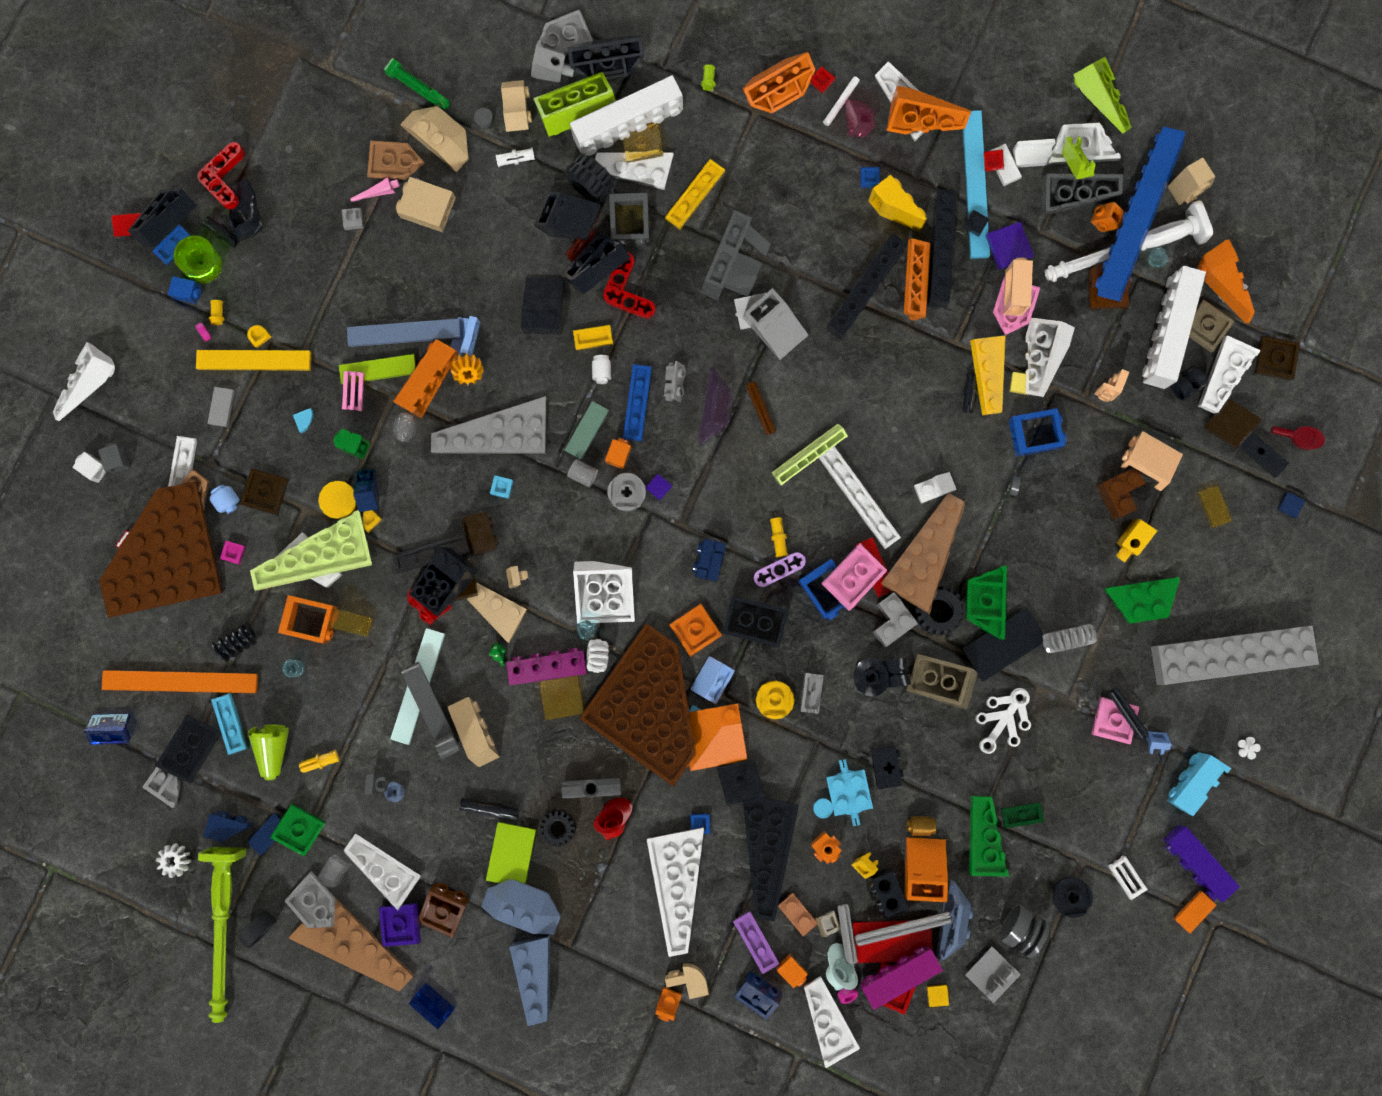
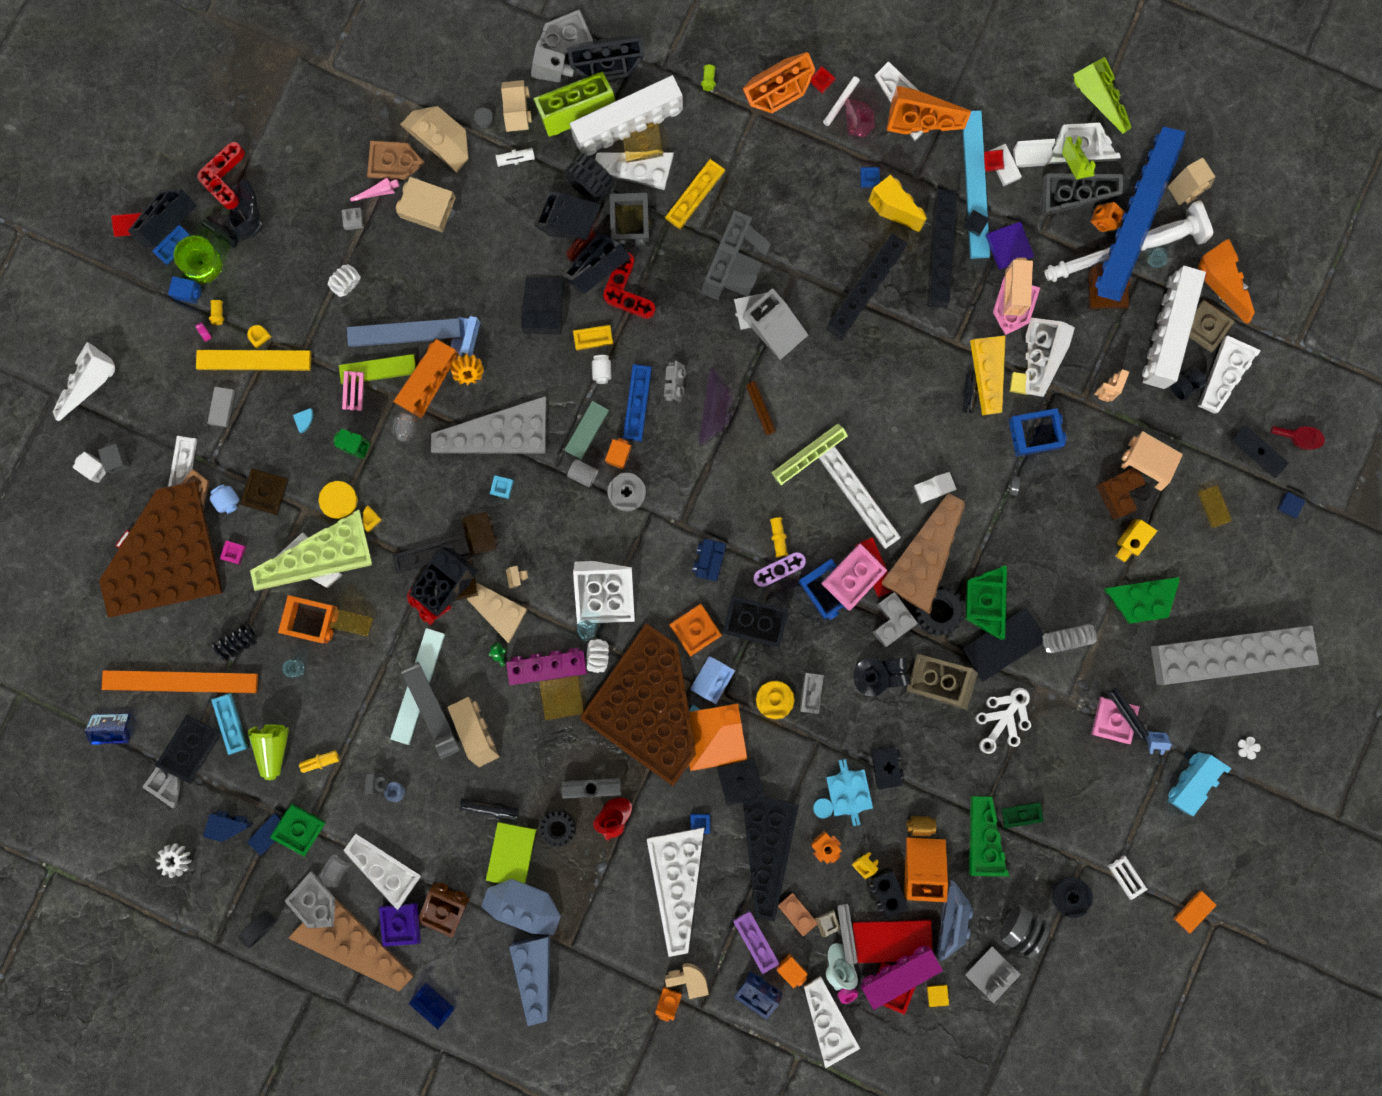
lime piece [198,847,246,1023] -> none
dark blue slope [353,468,379,512] -> none
green piece [383,58,450,110] -> none
dark purple tile [646,474,672,501] -> none
light grey axle [855,912,952,946] -> none
orange fence [904,238,930,321] -> none
dark purple brick [1163,825,1240,903] -> none
dark brown tile [1204,399,1262,450] -> none
dark brown tile [1254,336,1300,381] -> none
none -> white gear [328,264,361,297]

